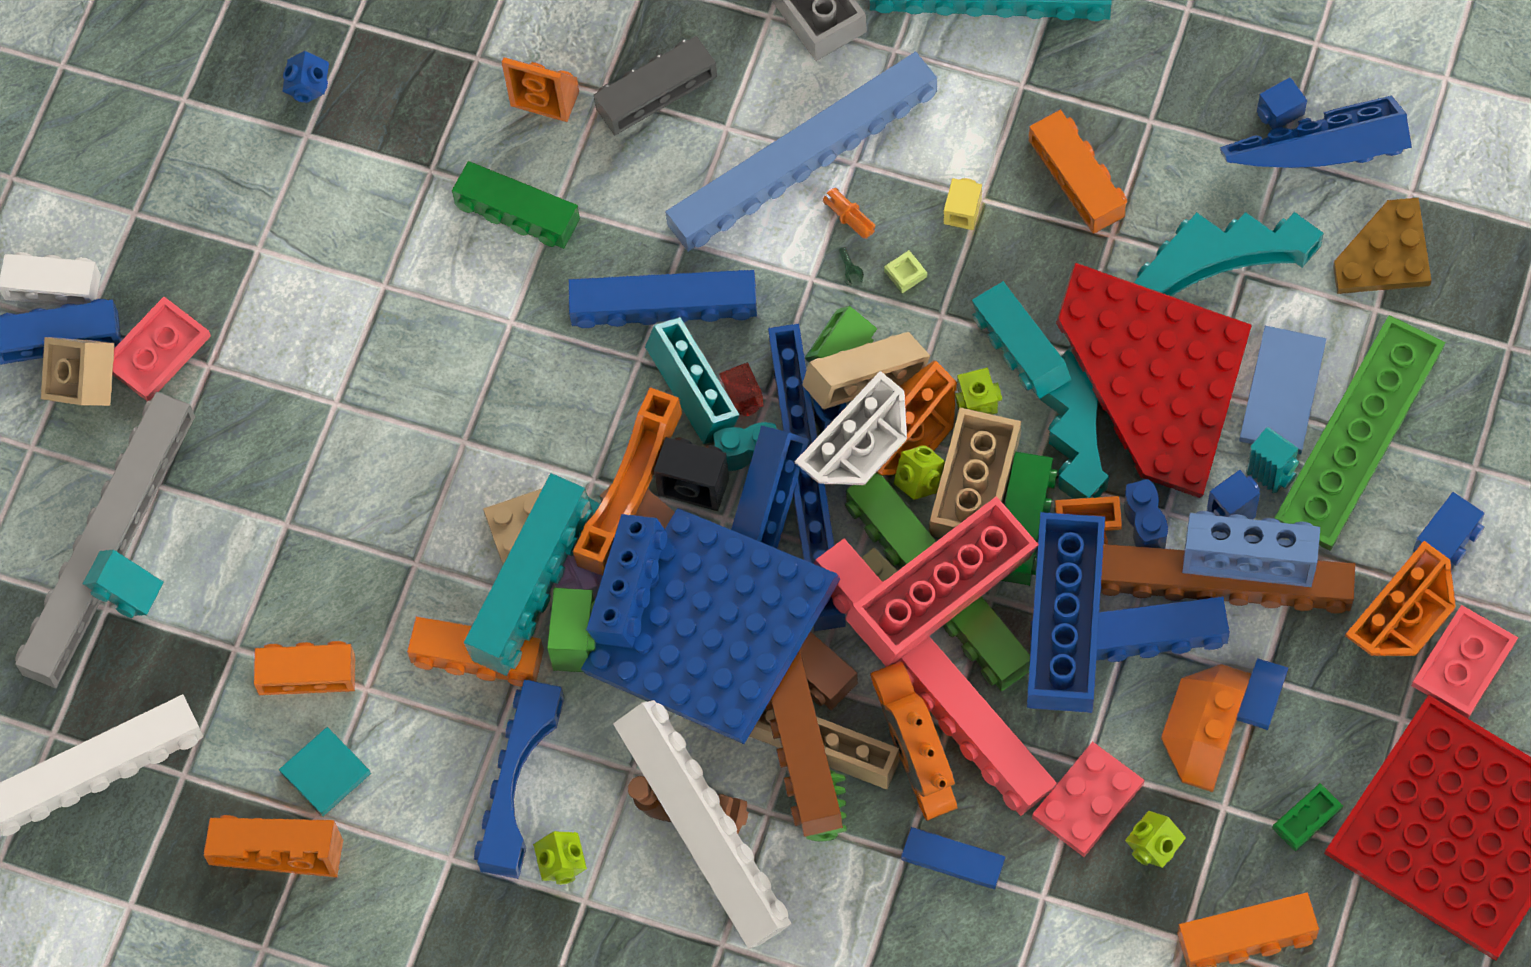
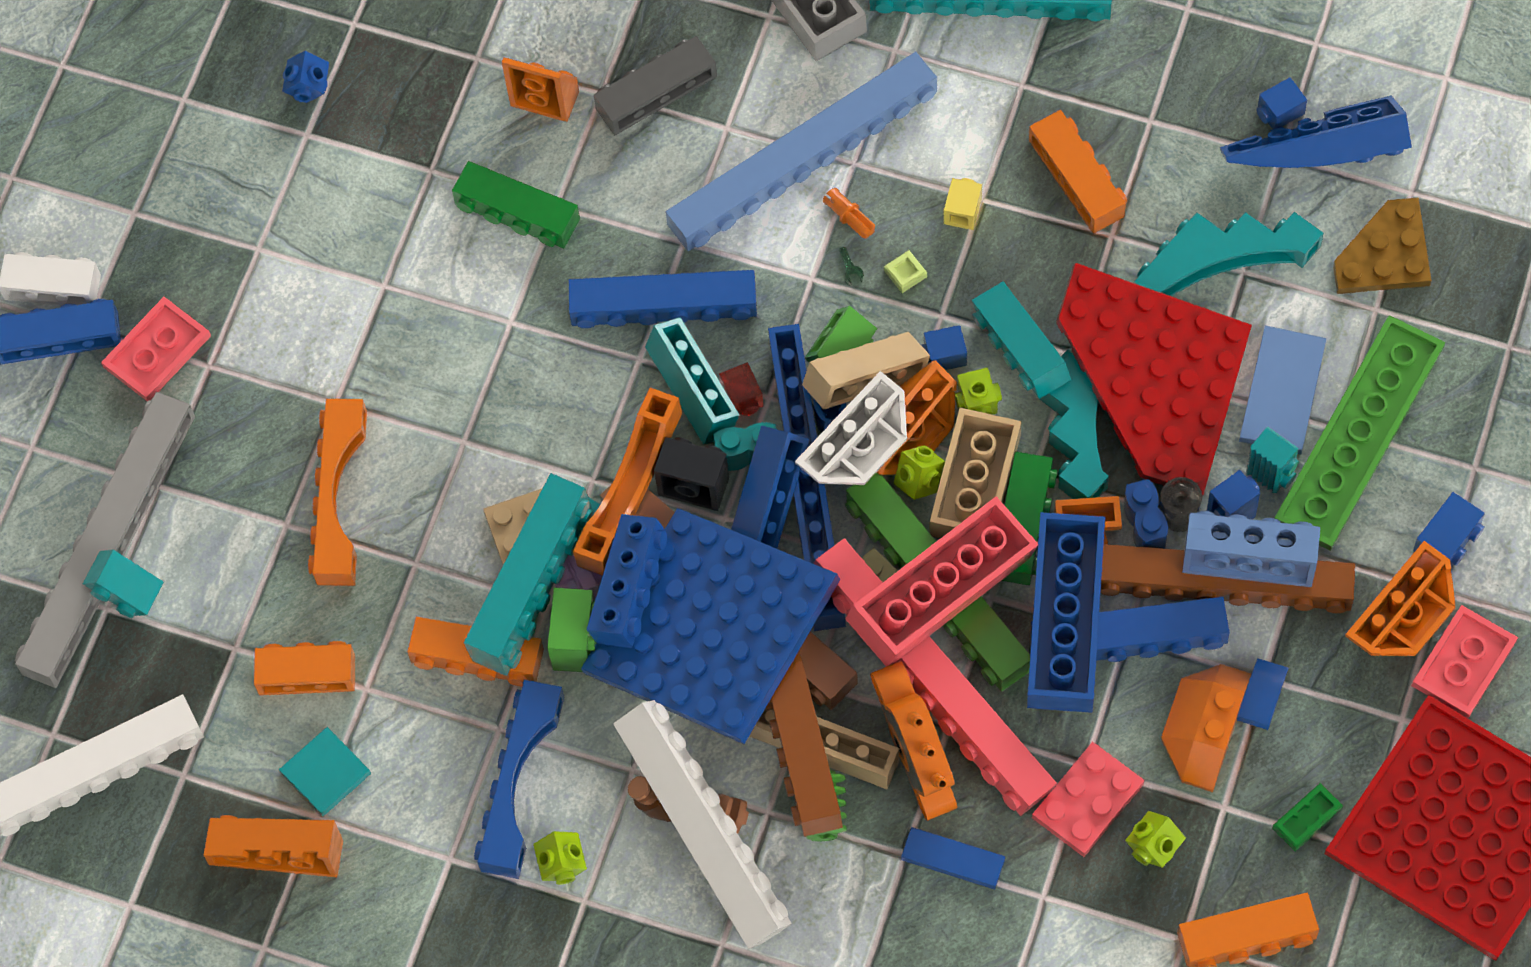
tan slope [41,337,114,406] -> none
none -> orange arch [308,399,367,586]
none -> blue brick [921,325,967,370]
none -> clear smoke wheel [1159,477,1202,532]

